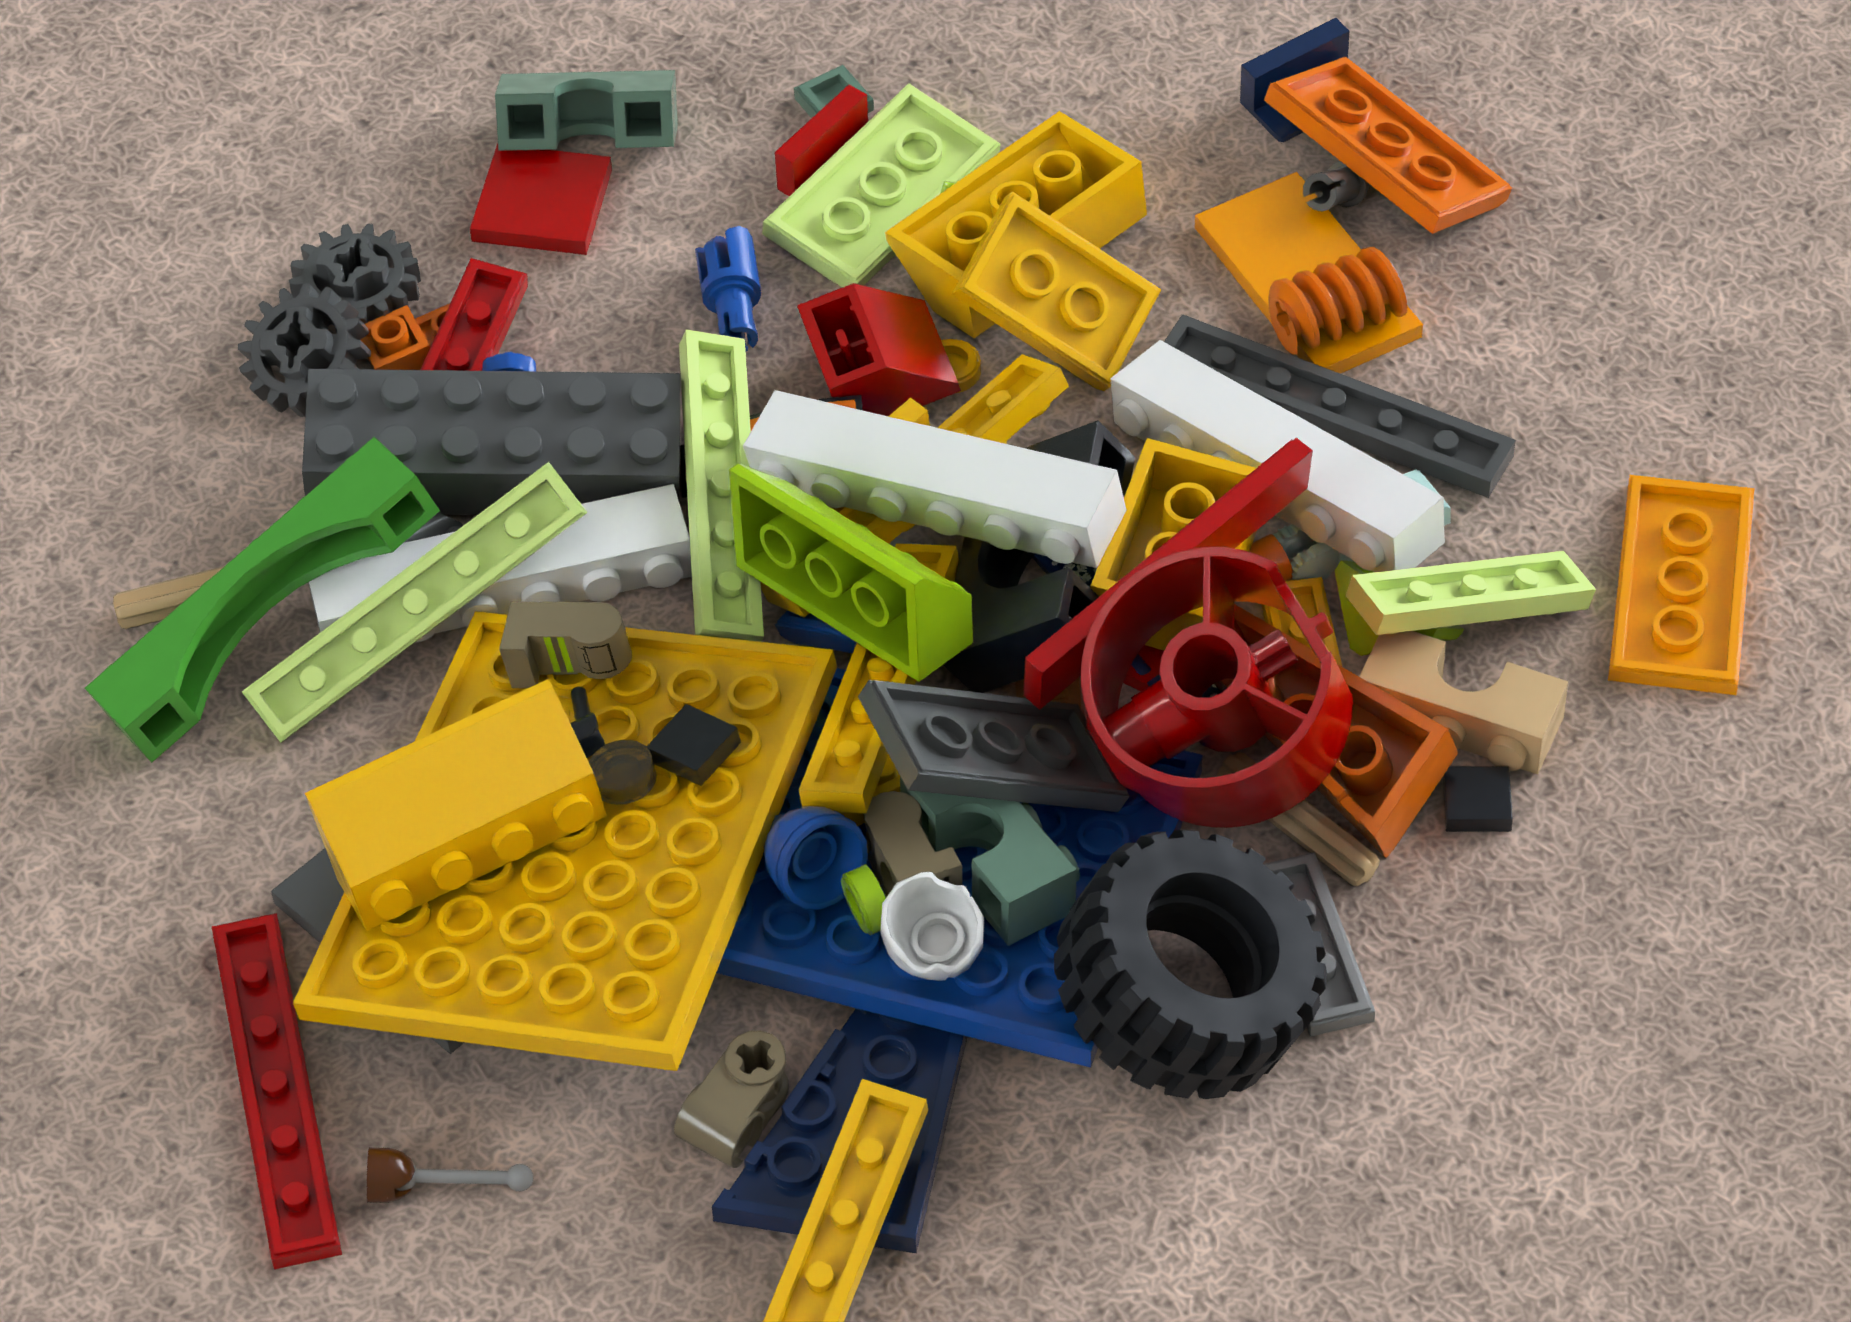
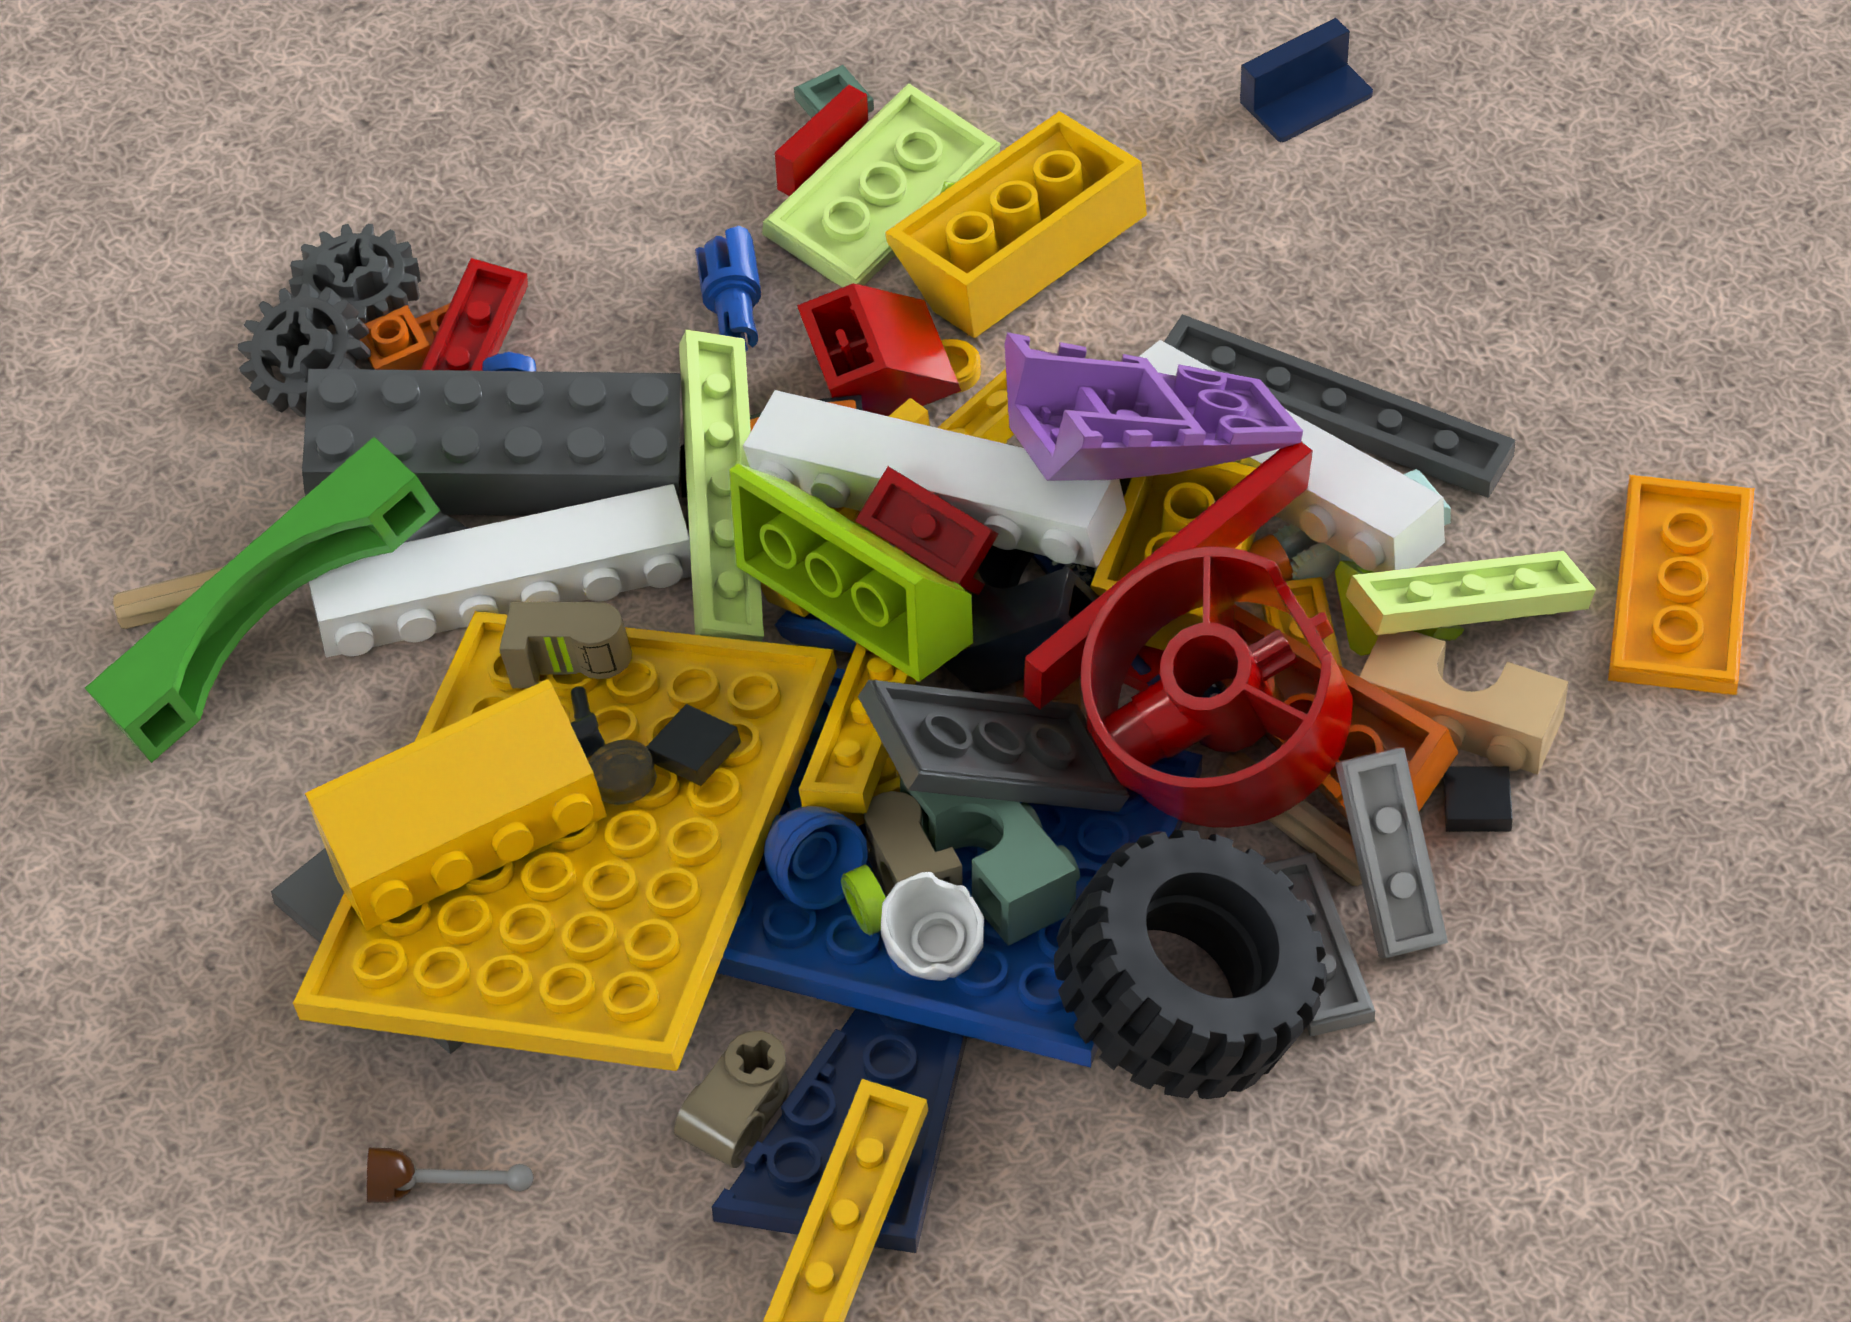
red tile [212,913,342,1270] -> none
yellowish green tile [242,462,587,743] -> none
red tile [470,144,612,255] -> none
sand green arch [495,70,678,151] -> none
yellow tile [951,191,1161,391] -> none
light orange tile [1195,171,1423,374] -> none
orange tile [1264,57,1513,234] -> none
orange piece [1268,247,1407,355] -> none
dark grey pin [1303,161,1369,212] -> none
none -> red panel [855,466,999,595]
none -> medium lavender wedge [1005,332,1303,481]
none -> light grey tile [1335,748,1448,958]

